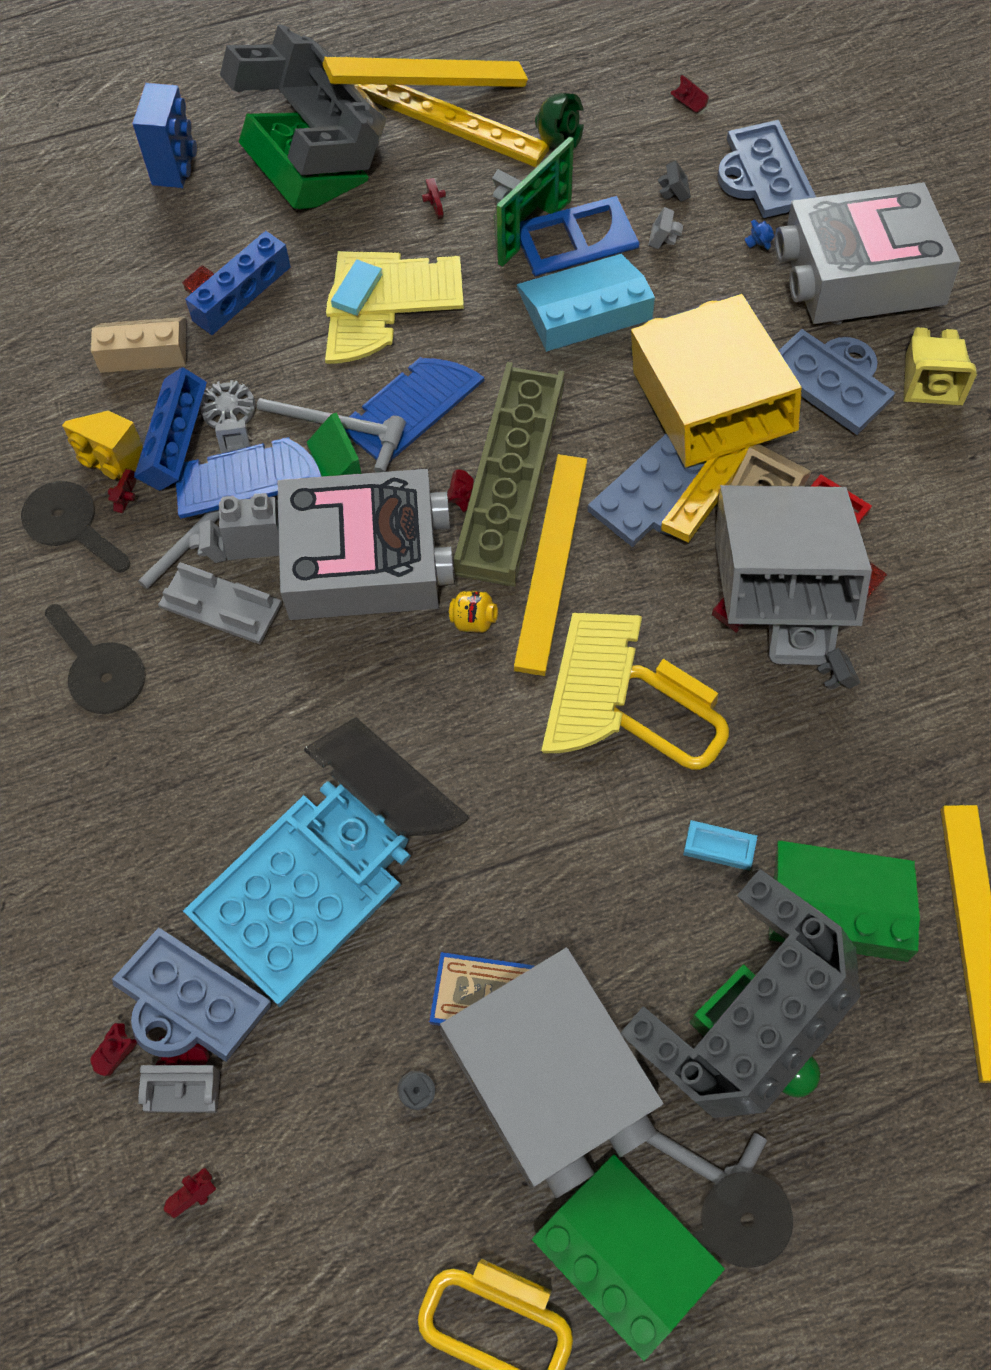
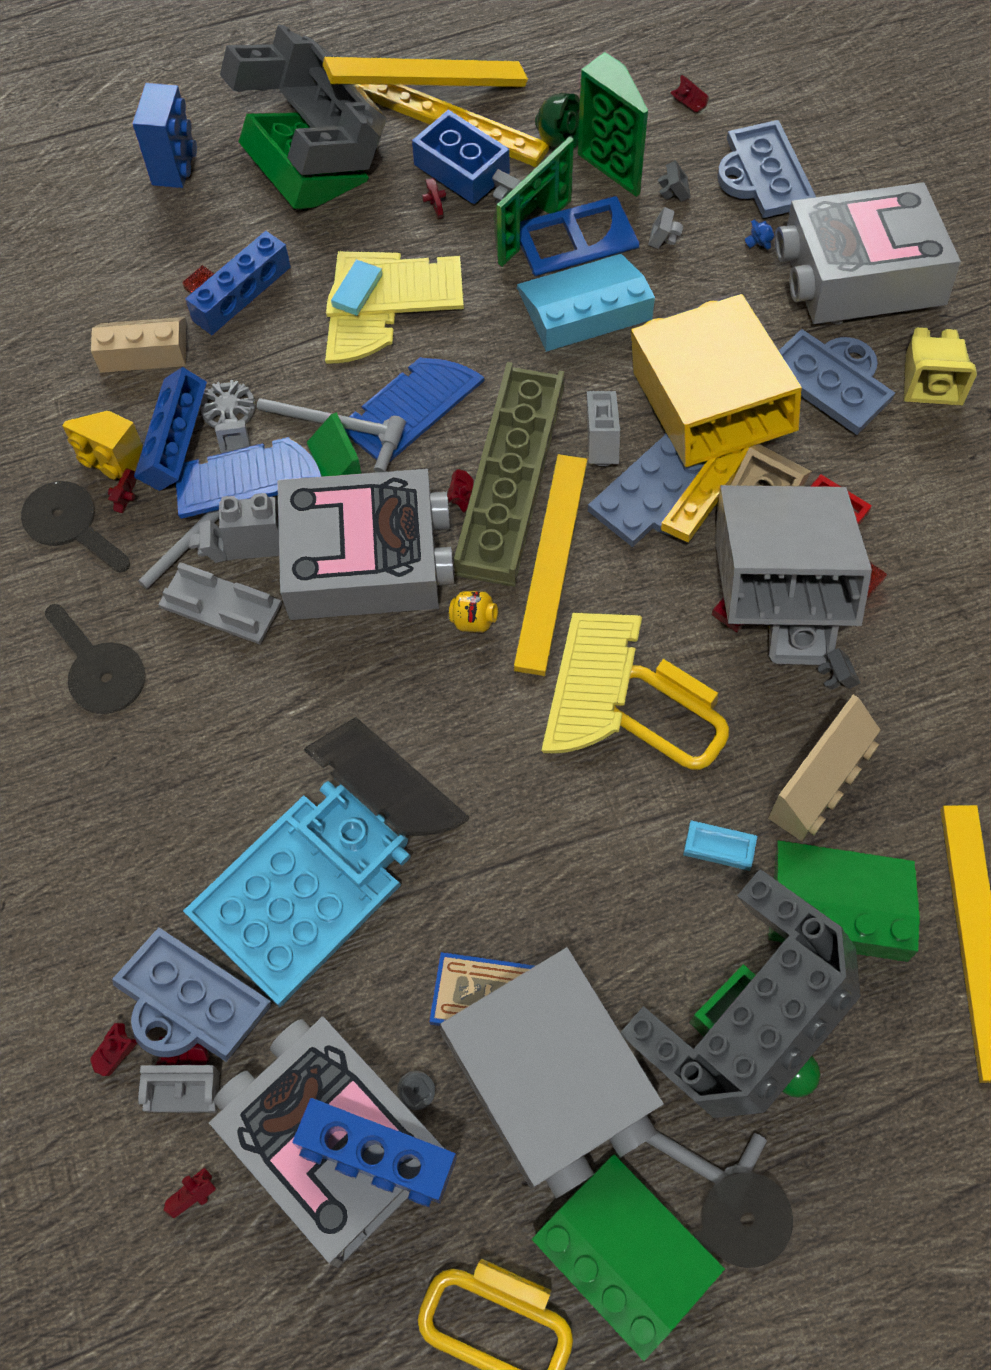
none -> brick [209,1016,444,1268]
none -> blue brick [292,1098,457,1207]
none -> blue brick [412,109,510,204]
none -> green slope [578,52,648,197]
none -> light grey slope [587,391,620,466]
none -> tan slope [768,694,880,841]

